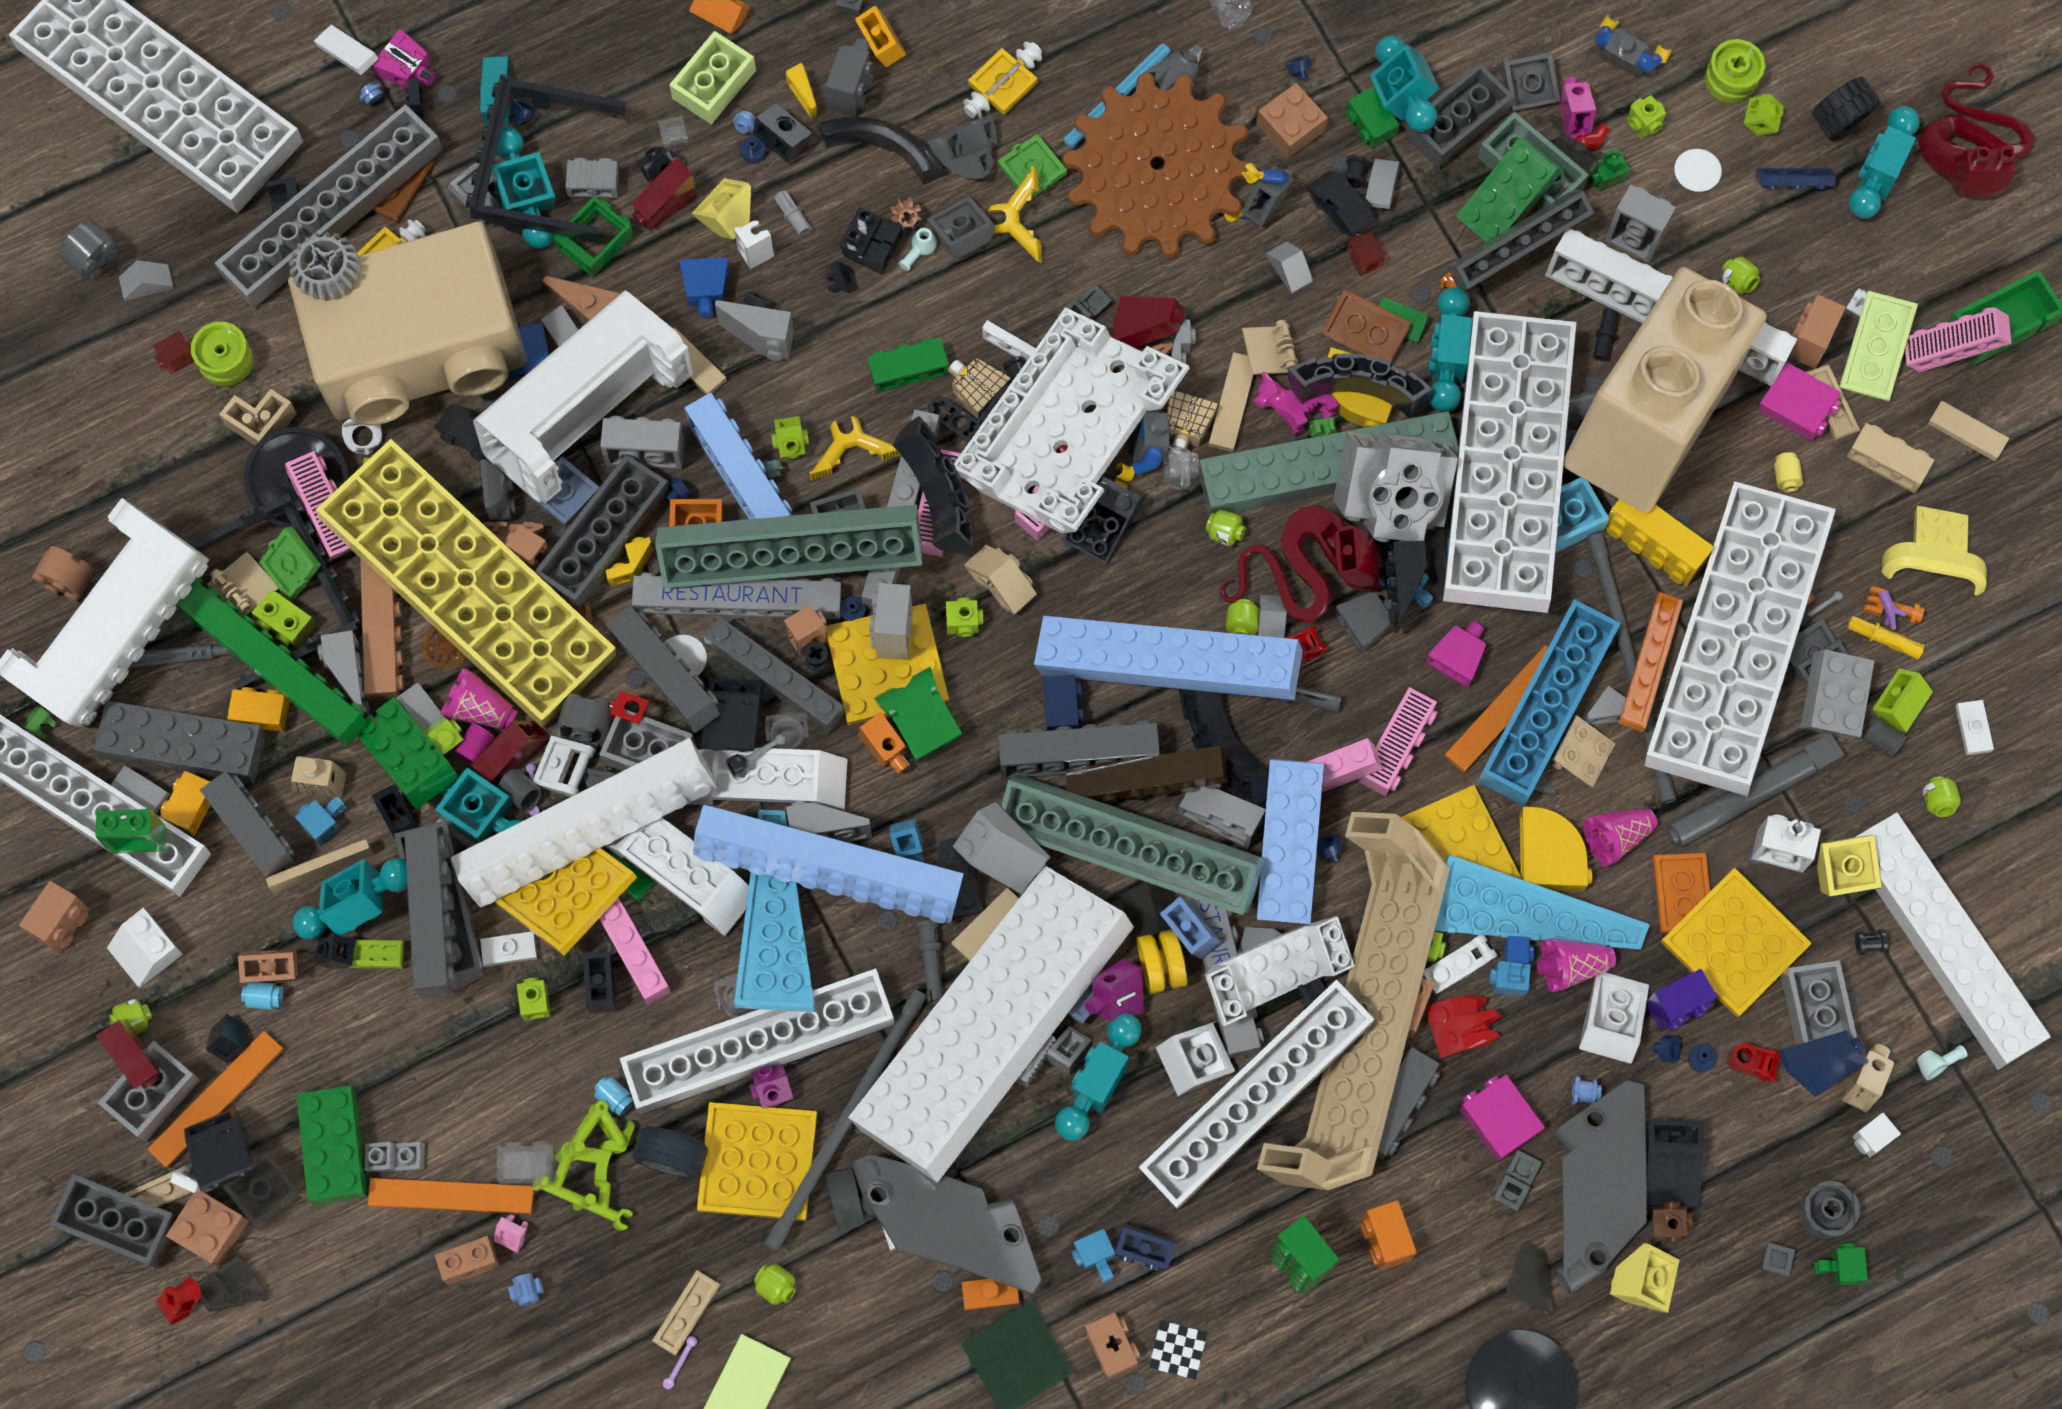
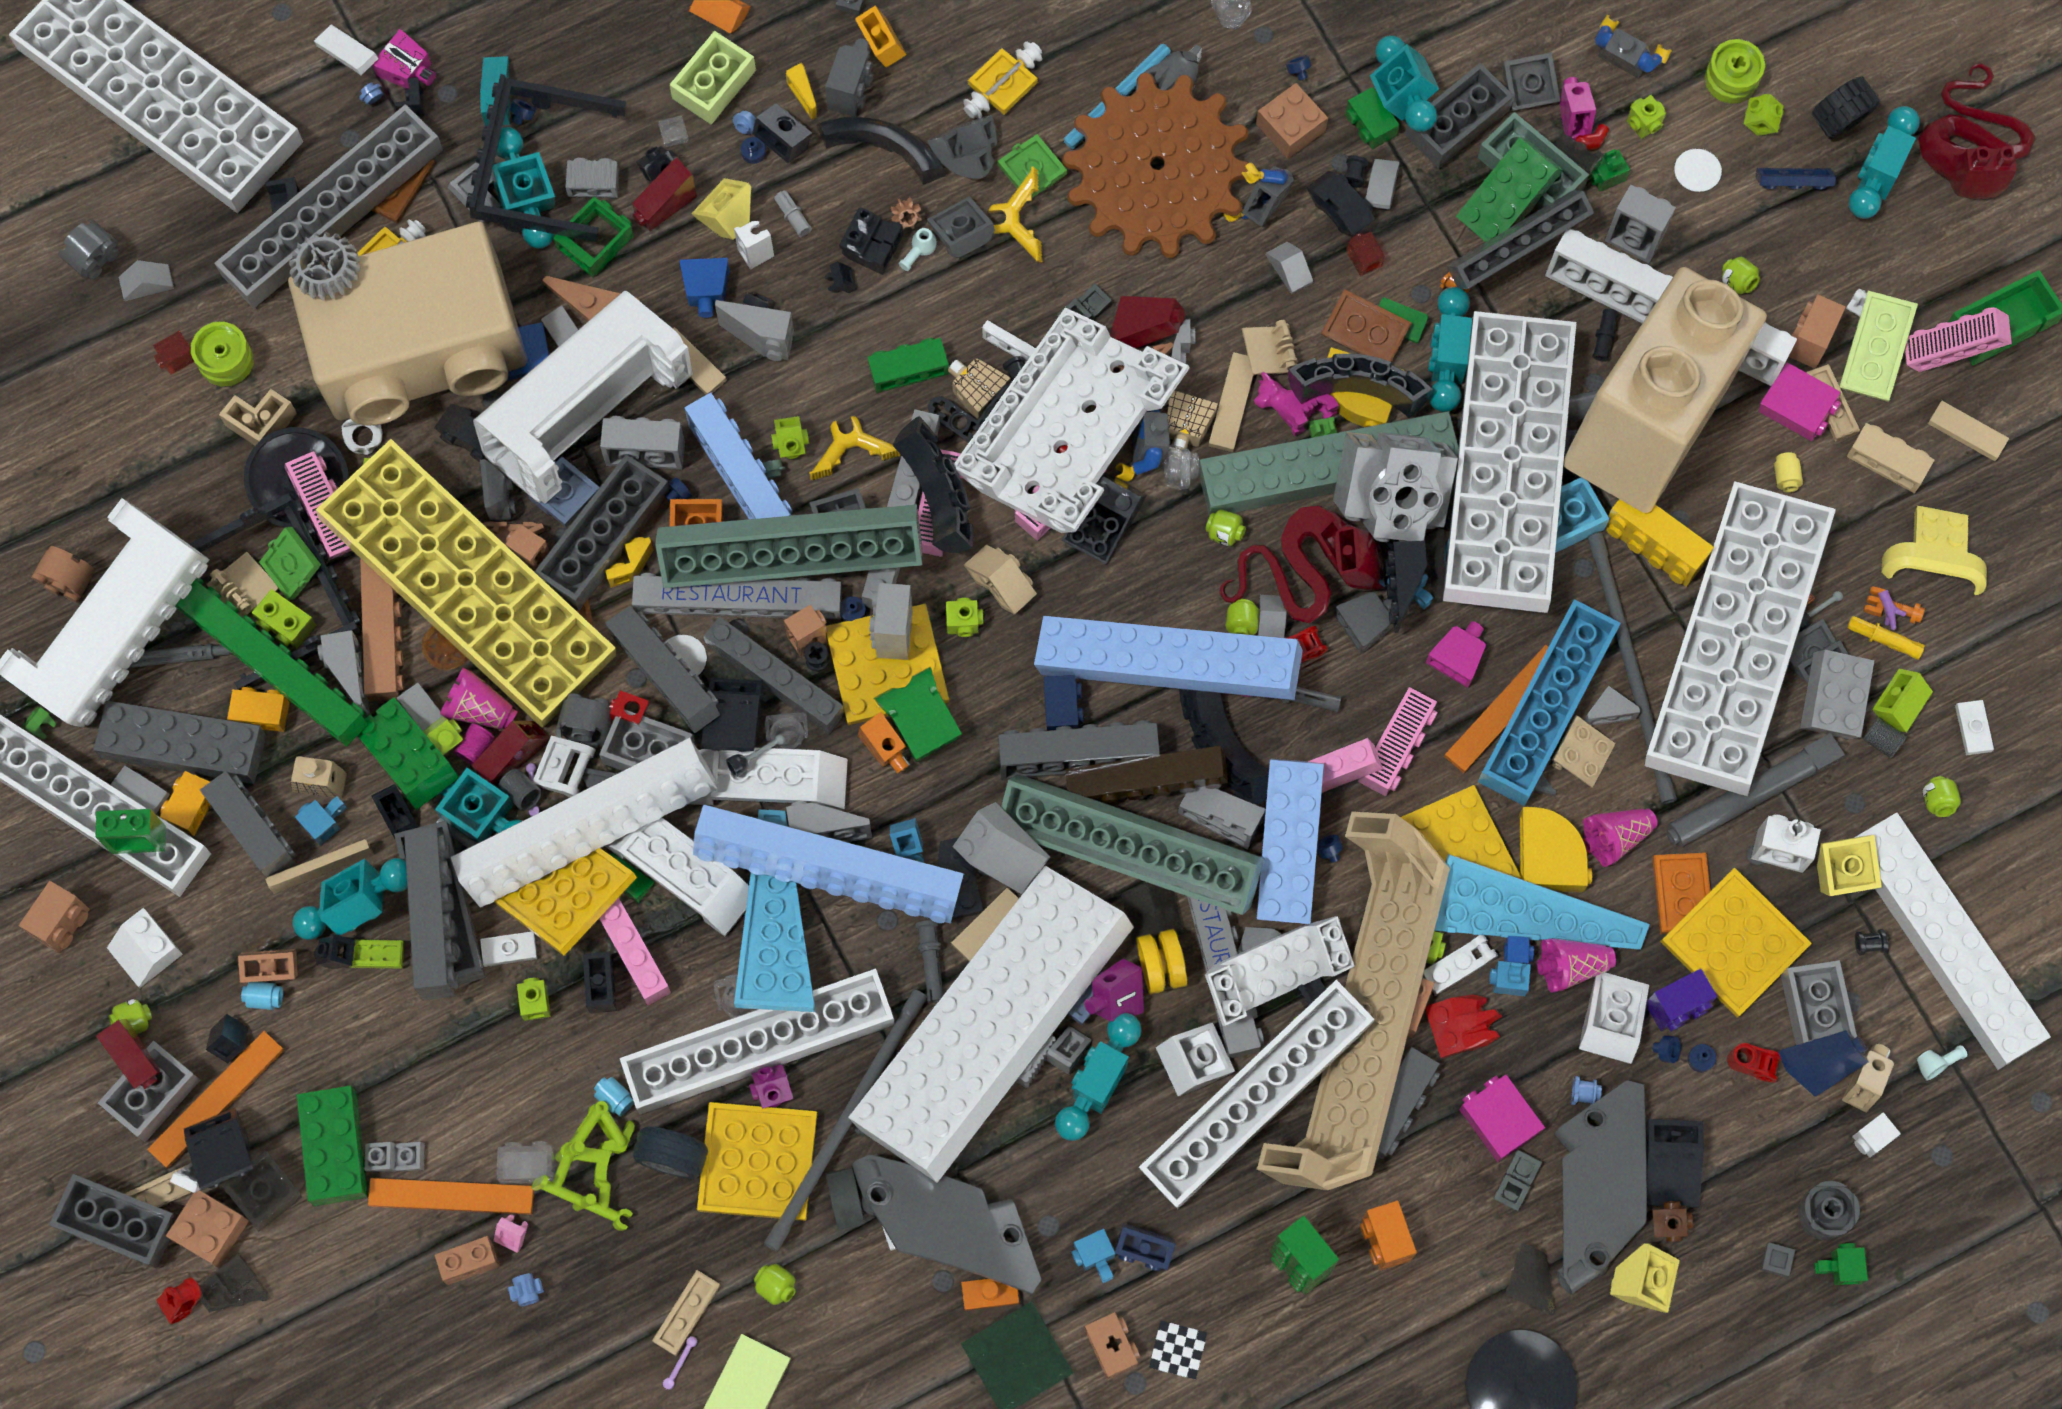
medium blue brick [1160,897,1221,959] -> none
orange tile [1618,592,1683,732] -> none

